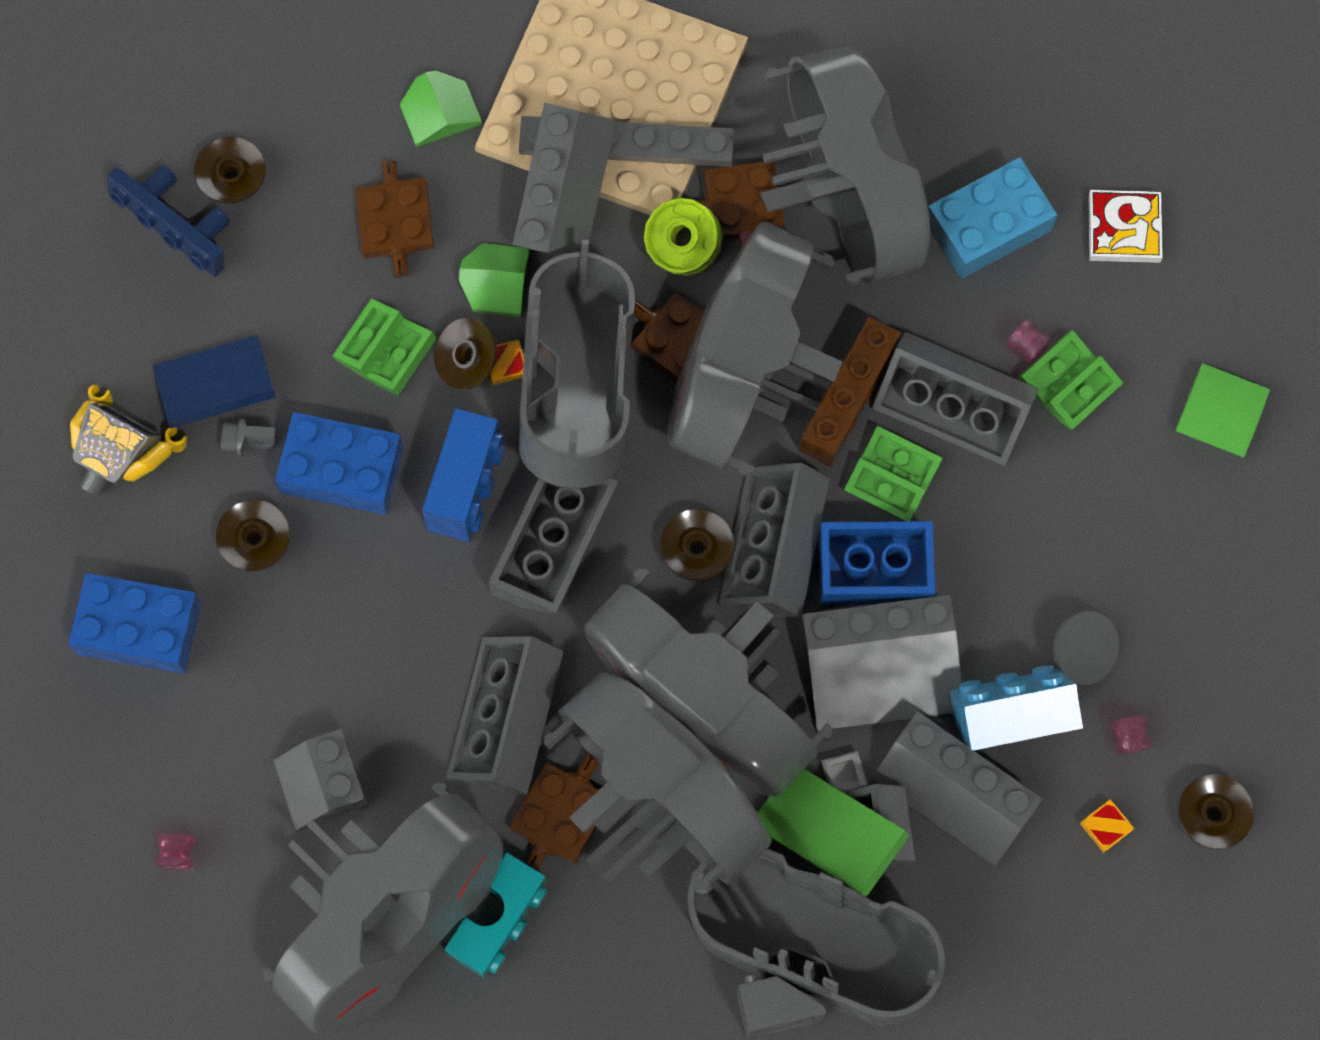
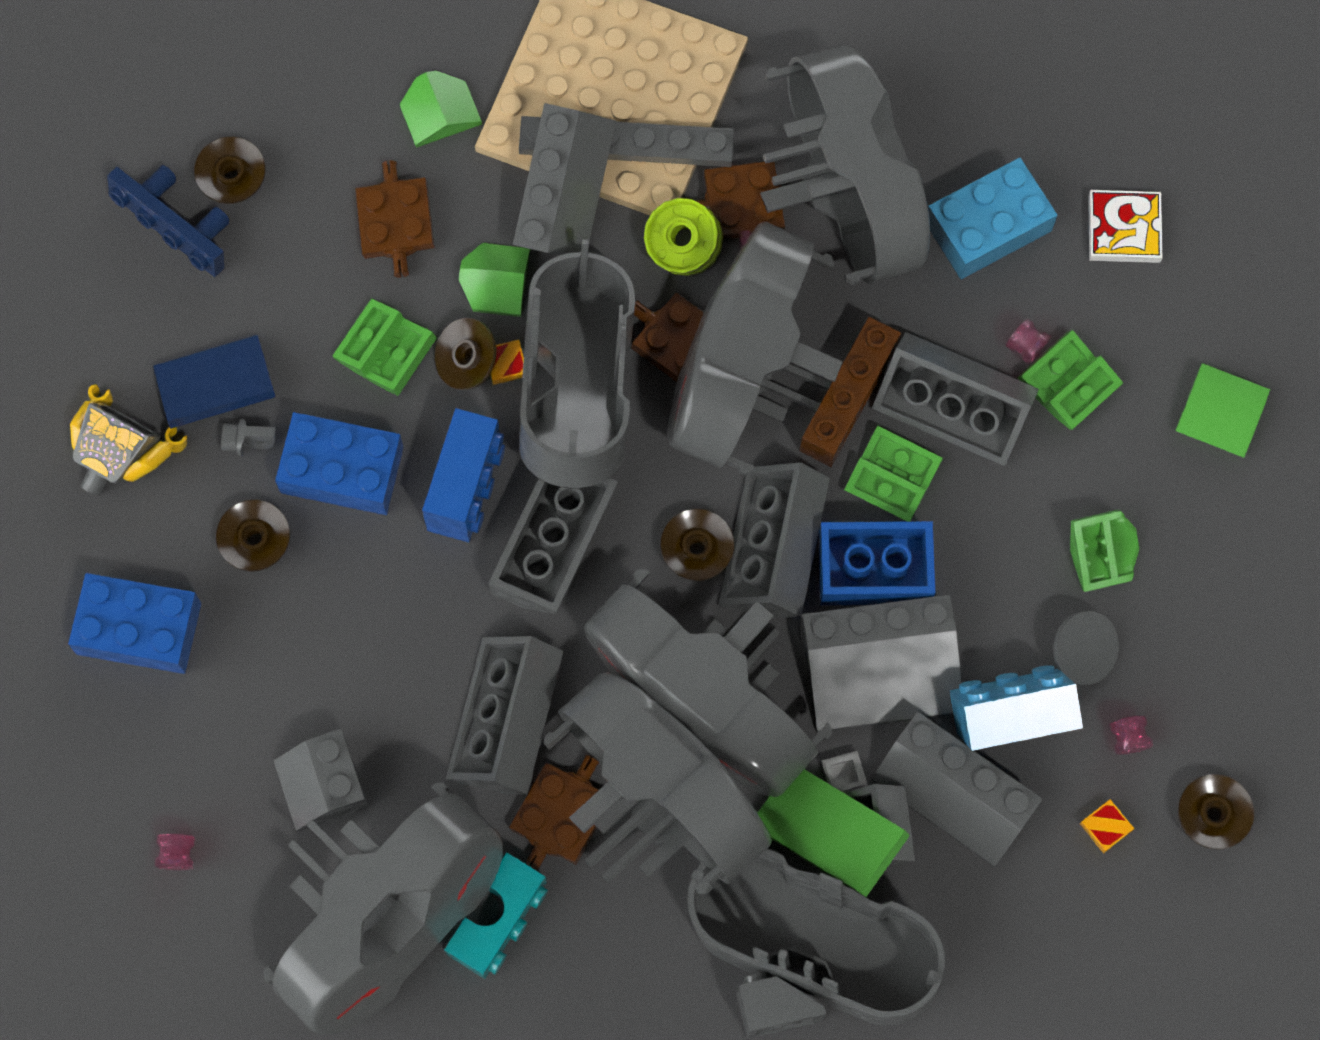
none -> bright green slope [1070,509,1139,592]

